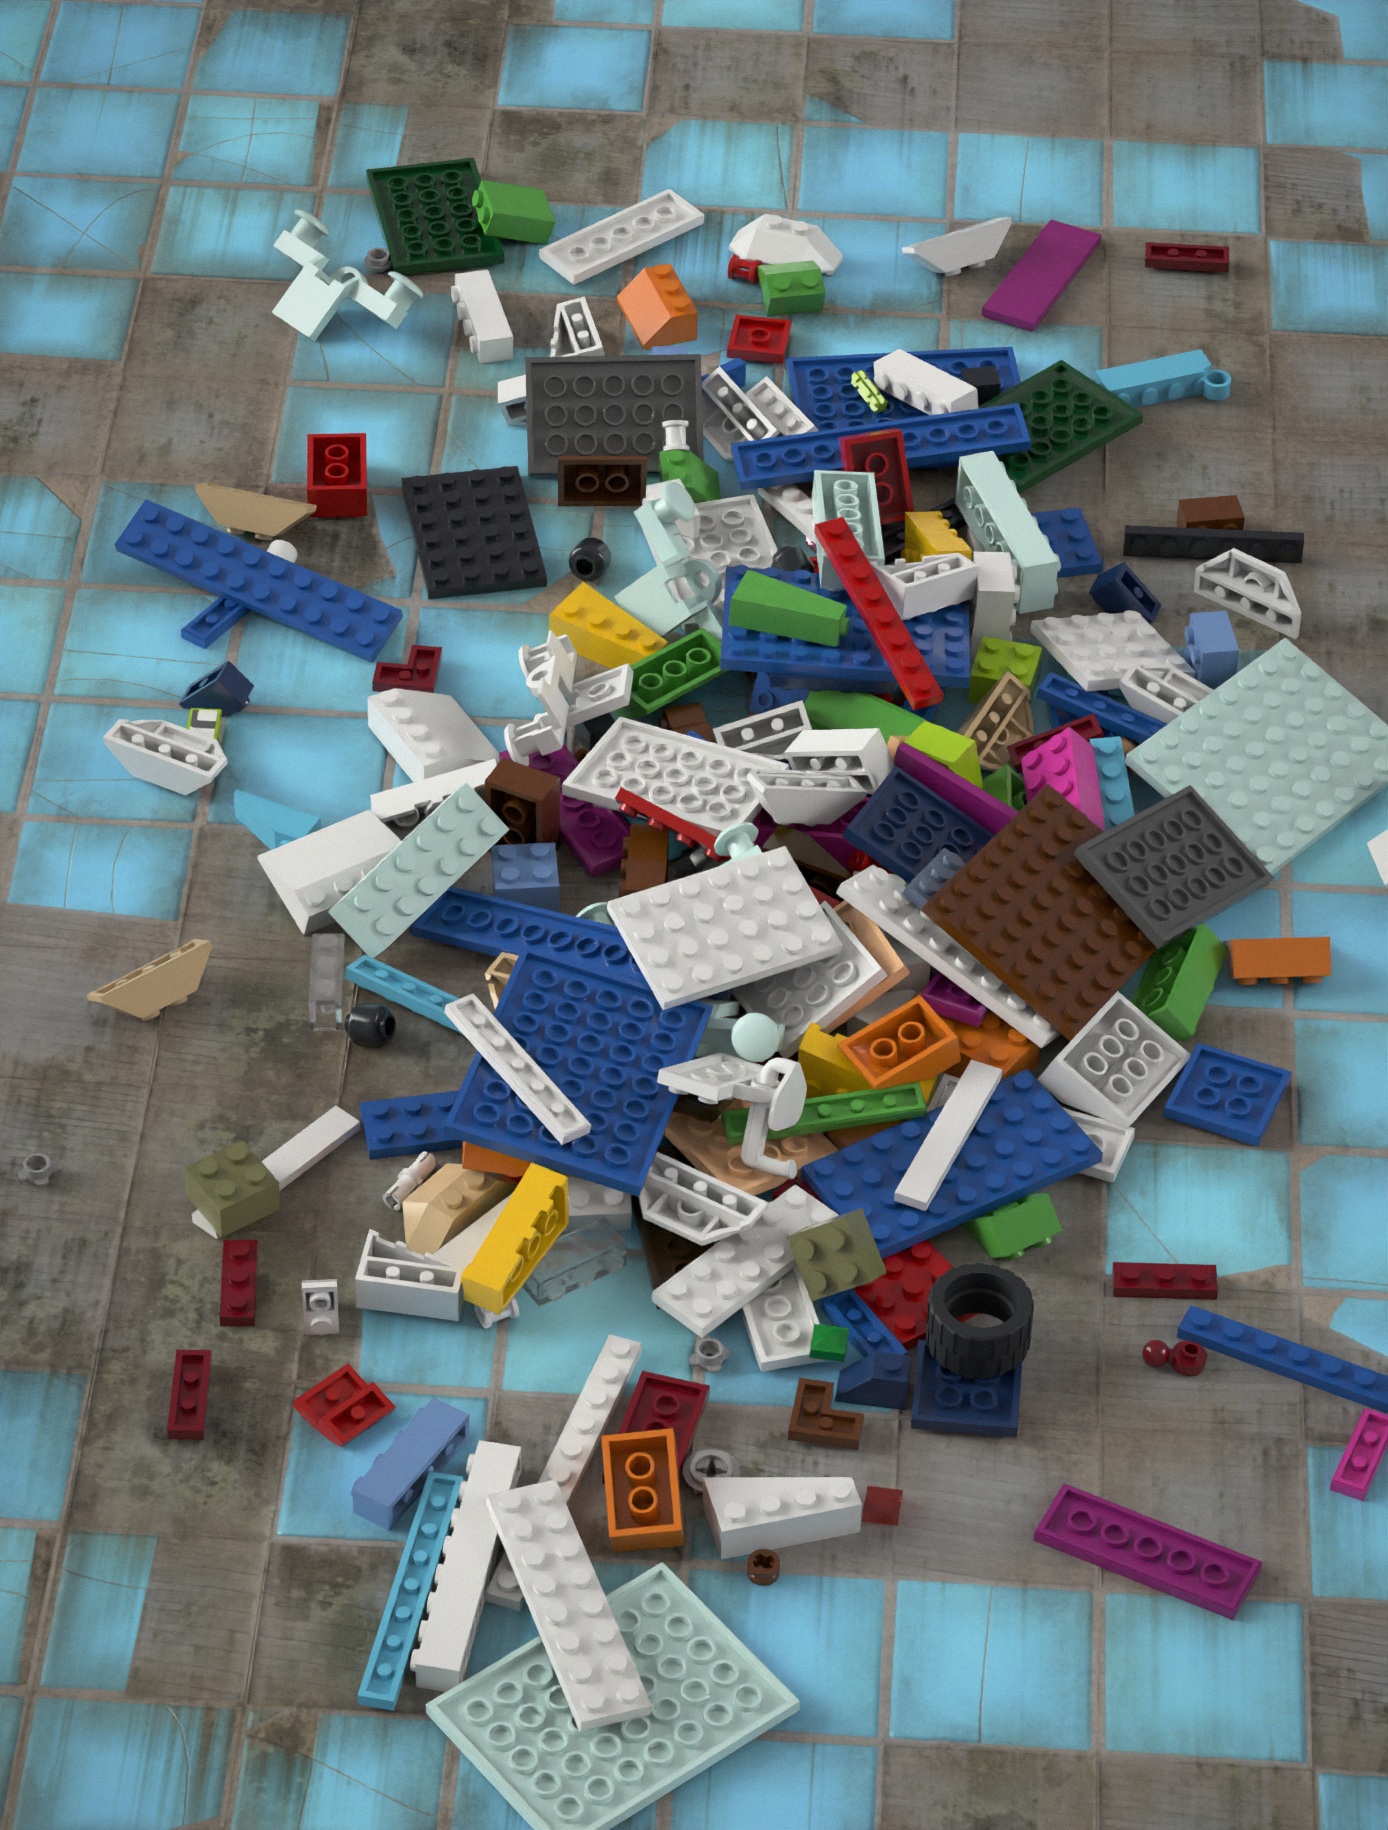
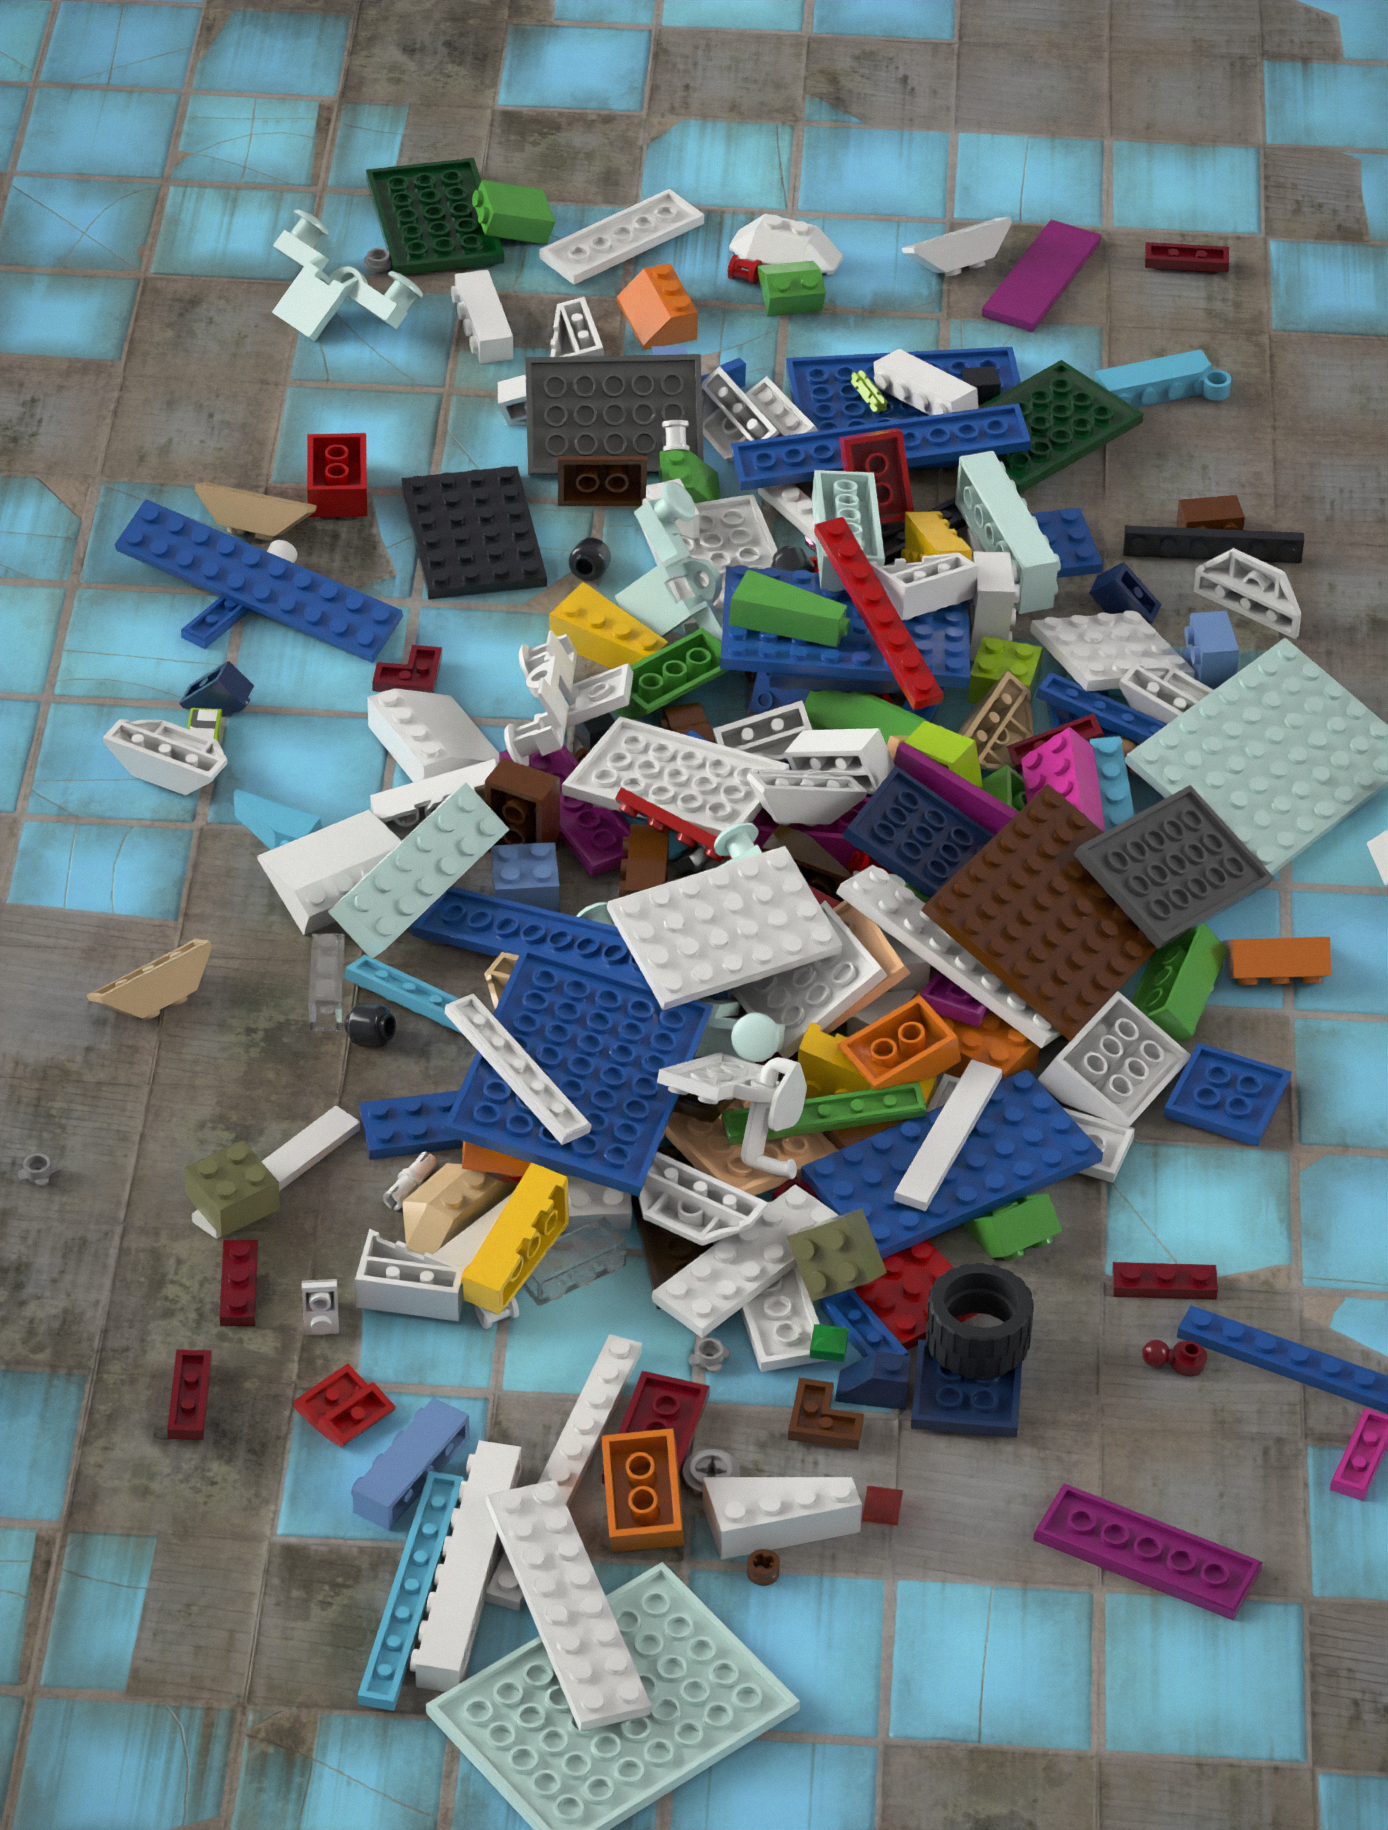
red plate [727,314,792,364] -> none
sand blue plate [902,848,965,909] -> none

